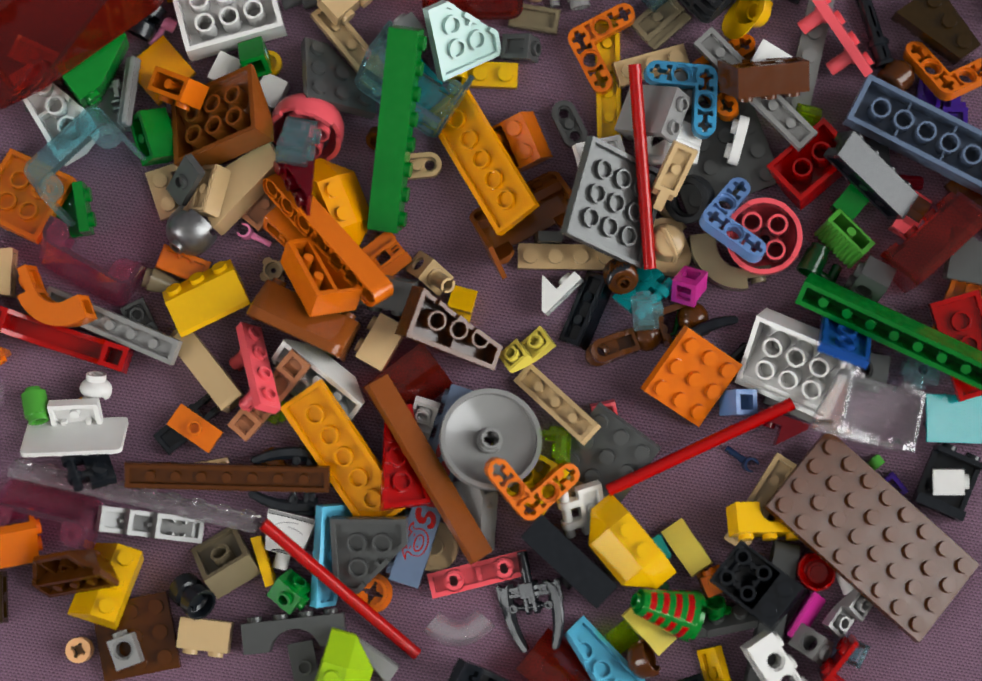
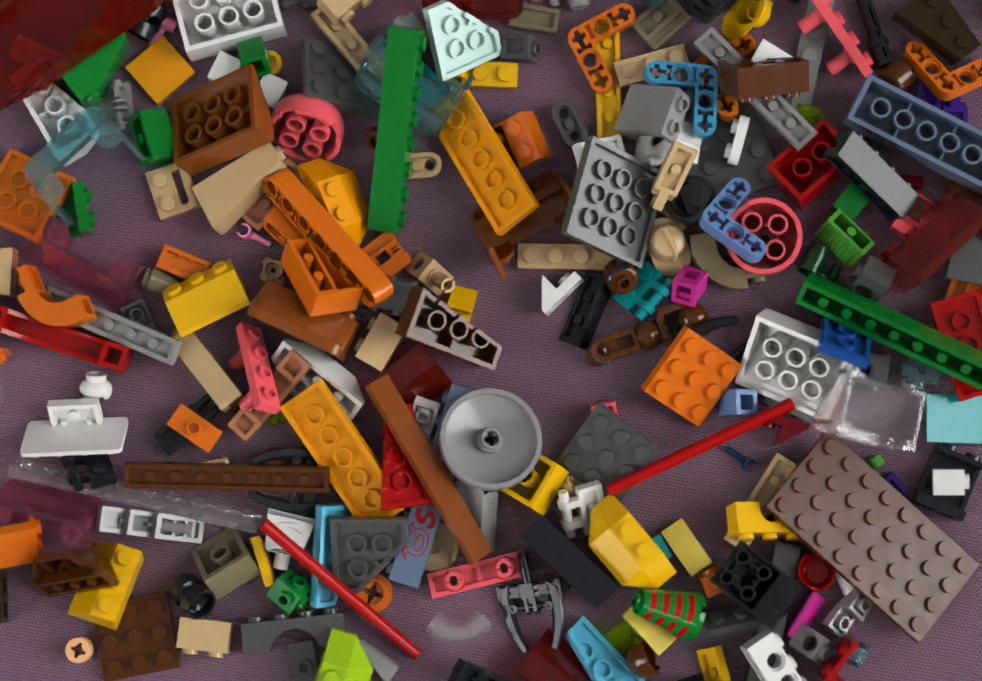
bright green brick [21,386,49,425] -> none
light grey brick [107,629,145,671] -> none
light grey axle [117,56,141,128] -> none
orange brick [147,66,209,111] -> none
dark grey plate [166,154,206,206] -> none
flat silver cylinder [166,205,217,256] -> none
tan slope [190,164,231,218] -> none
dark red slope [273,143,315,216] -> none
clear light blue brick [276,116,322,168] -> none
orange beam [484,457,580,521] -> none
light yellow slope [499,326,556,373] -> none
tan plate [513,364,601,446] -> none
dark grey tile [534,231,563,244] -> none
clear neon green bracket [542,426,572,464] -> none
red piece [628,64,656,269] -> none
clear light blue brick [631,291,664,331] -> none
green plate [701,595,732,621] -> none

